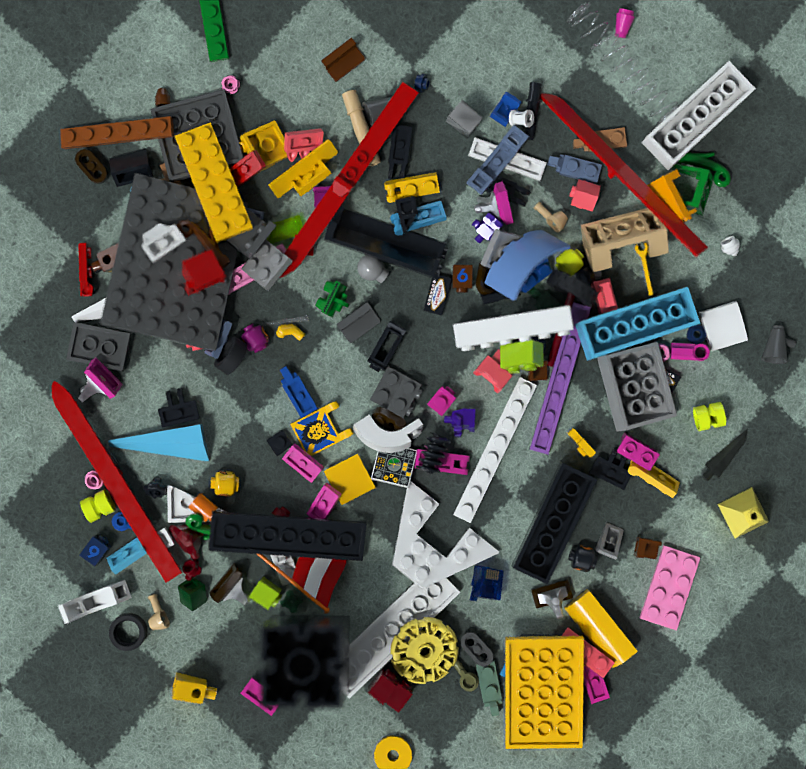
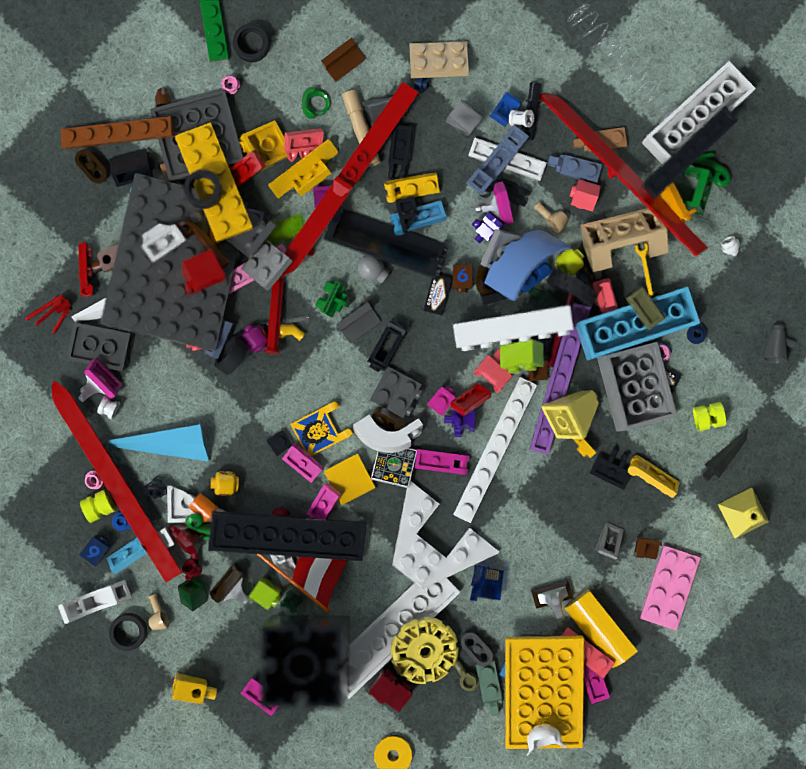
black hinge [158,388,200,428] -> none
blue hinge [280,366,318,418] -> none
black piece [415,432,451,474] -> none
black brick [511,462,597,585] -> none
black head [568,545,598,573] -> none
dark pink cone [615,9,635,38] -> none
dark pink bracket [617,432,660,470] -> none
dark pink piece [670,343,710,361] -> none
white slope [699,301,748,351] -> none
none -> red plant [25,294,72,334]
none -> white wheel [97,396,120,420]
none -> black tyre [184,170,222,209]
none -> black tyre [233,24,270,63]
none -> red axle [264,278,284,354]
none -> green piece [302,87,330,119]
none -> tan plate [410,41,469,78]
none -> red plate [450,383,491,416]
none -> white hair [526,724,568,756]
none -> light yellow slope [541,390,599,439]
none -> olive tile [626,287,665,330]
none -> black plate [641,106,738,199]

